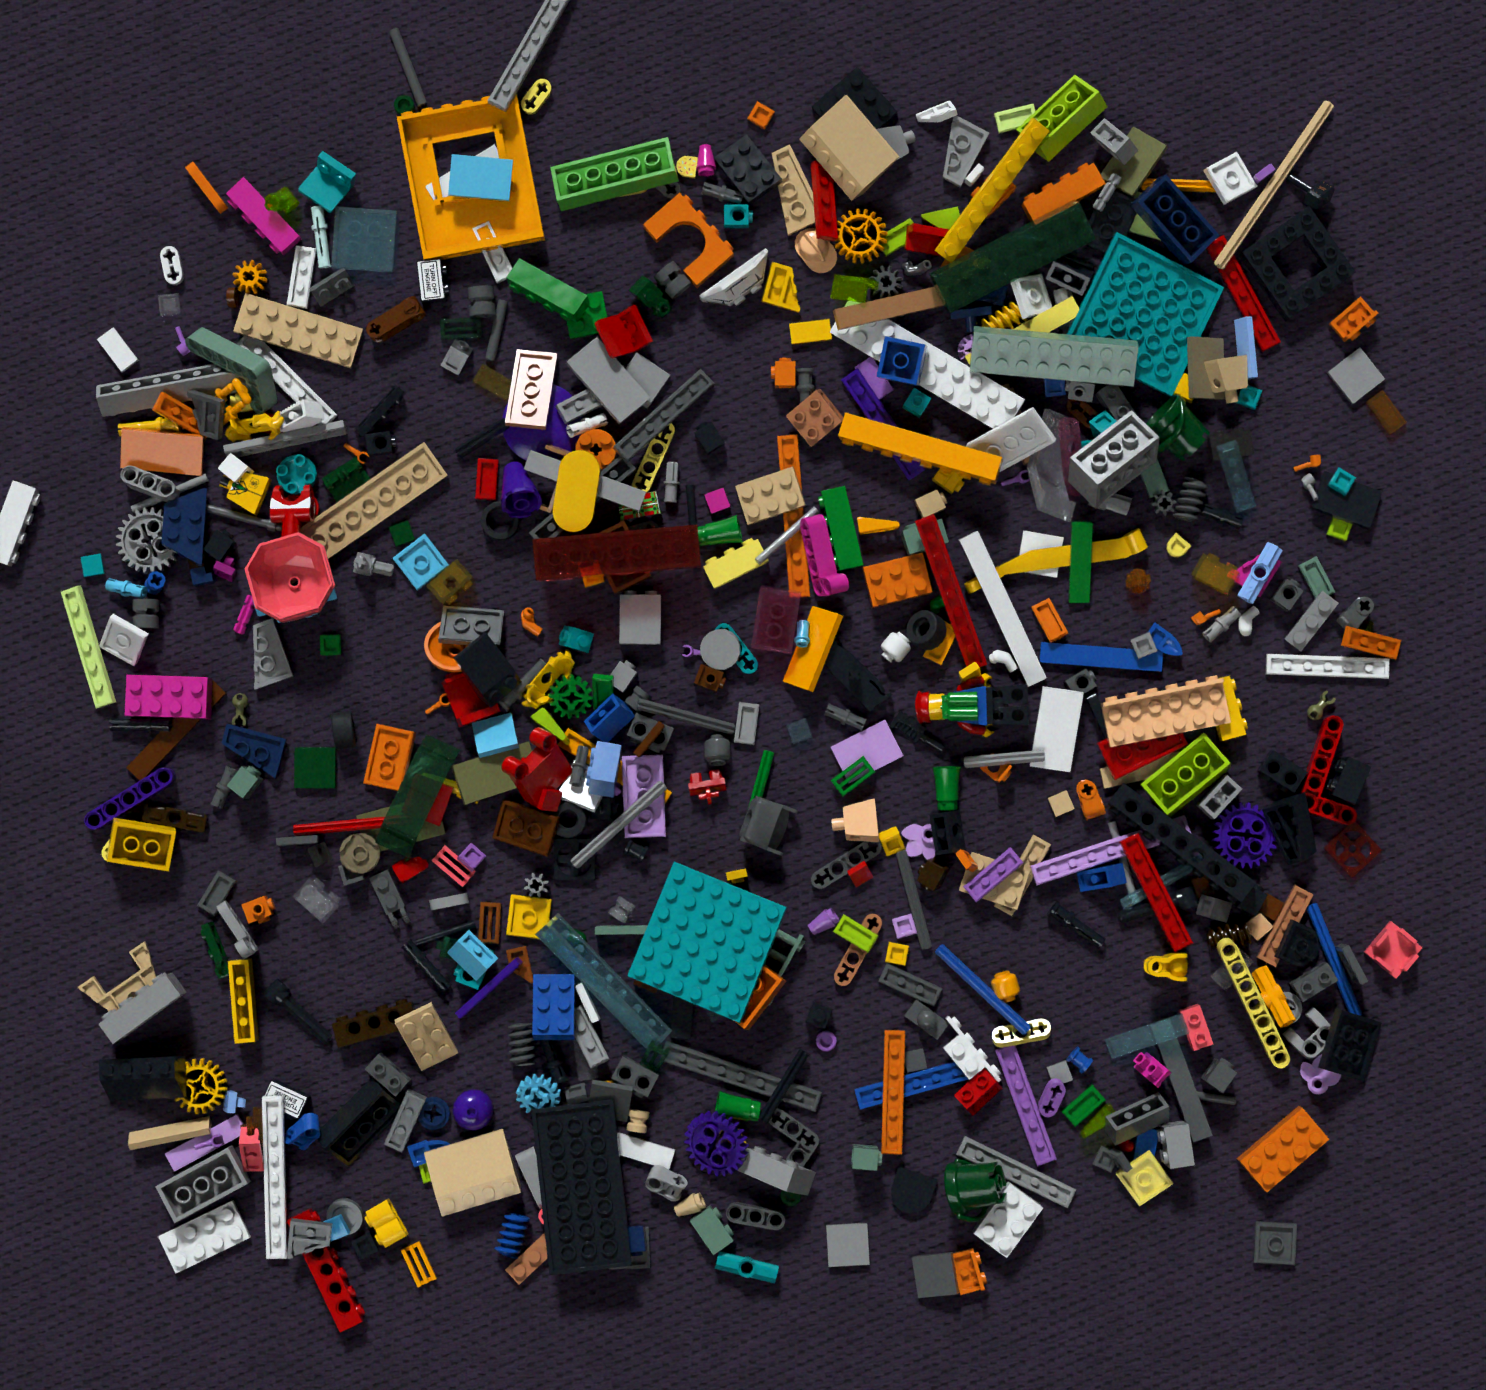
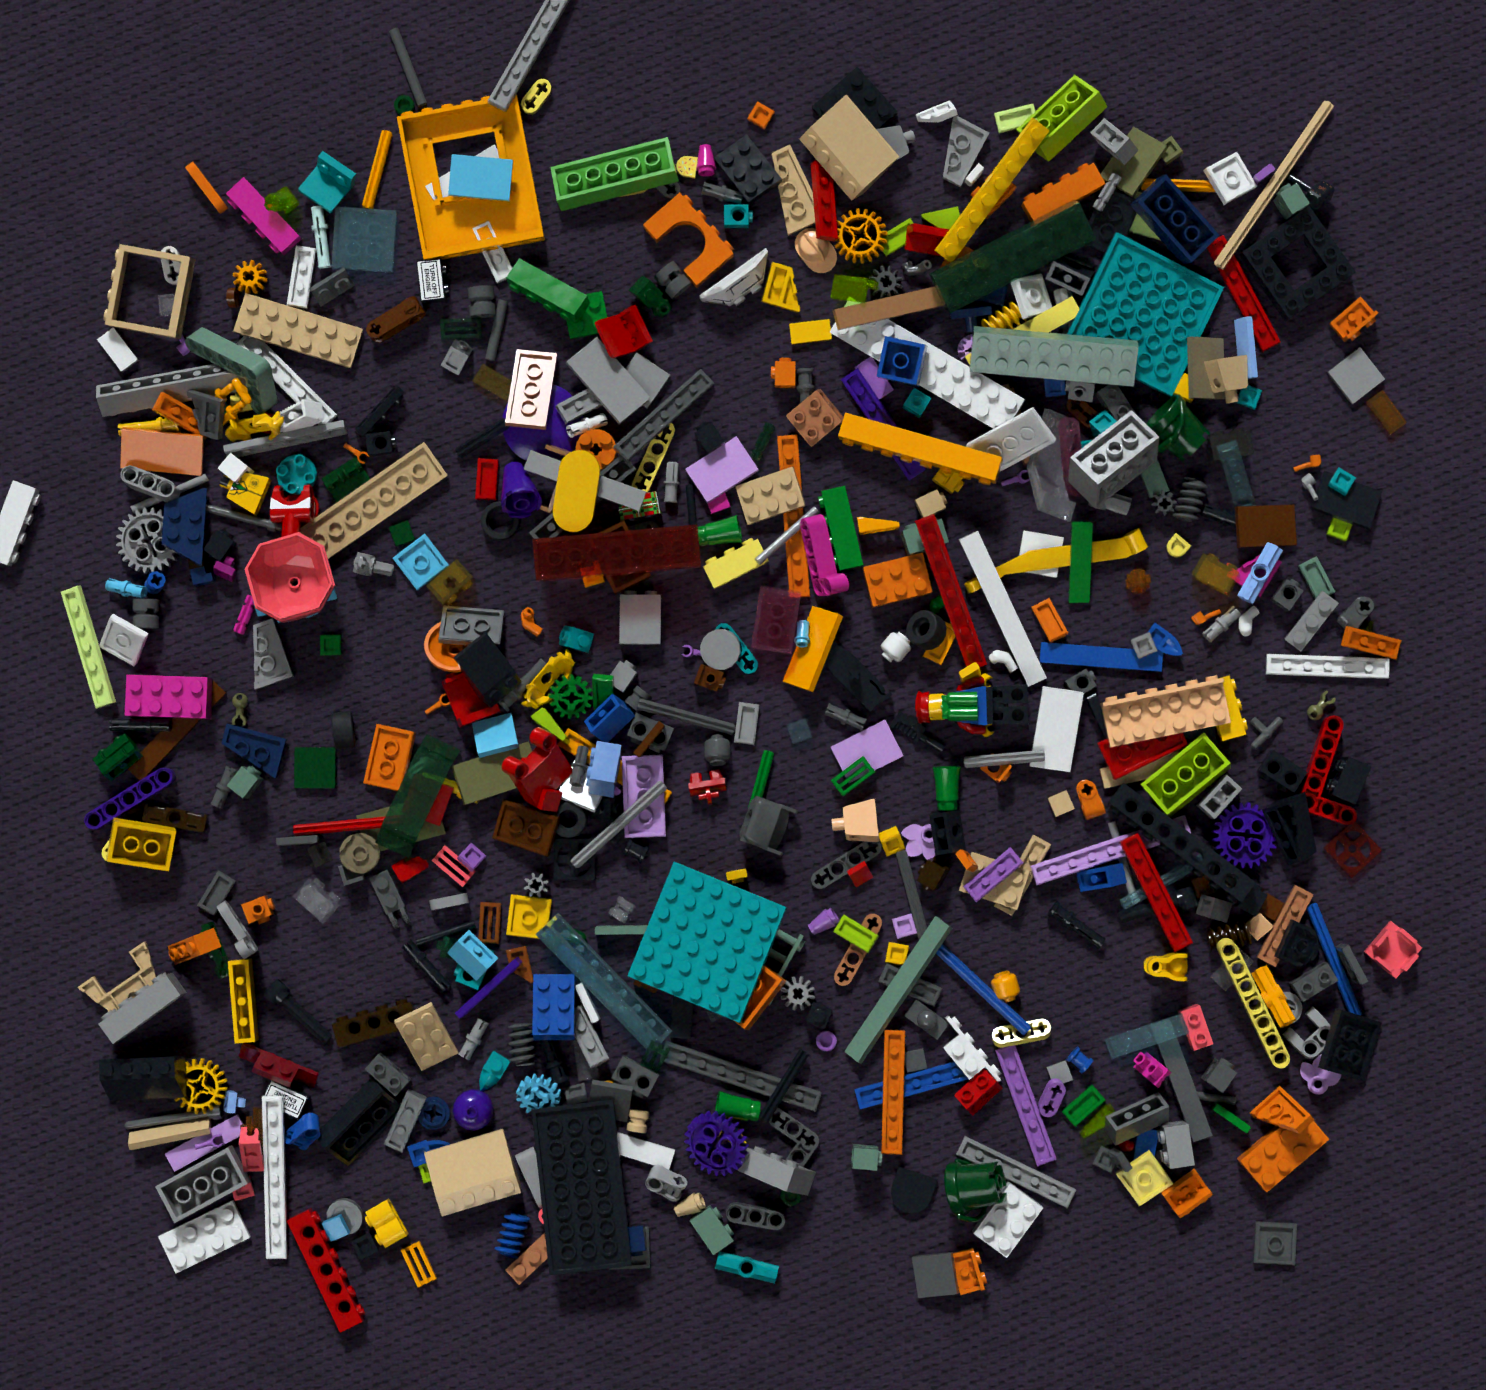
teal tile [81,553,105,577] -> none
dark grey wing [287,1218,333,1259] -> none
light grey tile [826,1223,870,1267] -> none
none -> dark green brick [93,734,143,782]
none -> tan window [104,244,196,340]
none -> dark grey piece [125,1103,223,1129]
none -> orange slope [167,928,221,965]
none -> coral tile [232,1176,255,1201]
none -> dark red bracket [239,1043,319,1088]
none -> light orange axle [362,130,392,209]
none -> light grey pin [458,1018,489,1060]
none -> teal plate [479,1050,510,1091]
none -> lavender tile [685,436,759,504]
none -> clear green axle [750,422,775,462]
none -> light grey gear [781,976,815,1011]
none -> sand green tile [844,916,953,1064]
none -> olive plate [1161,135,1184,165]
none -> orange bracket [1161,1169,1213,1218]
none -> green tile [1211,1102,1251,1134]
none -> reddish brown tile [1235,505,1297,548]
none -> dark grey piece [1250,717,1283,750]
none -> orange wing [1250,1086,1314,1134]
none -> sand green brick [1273,183,1310,221]

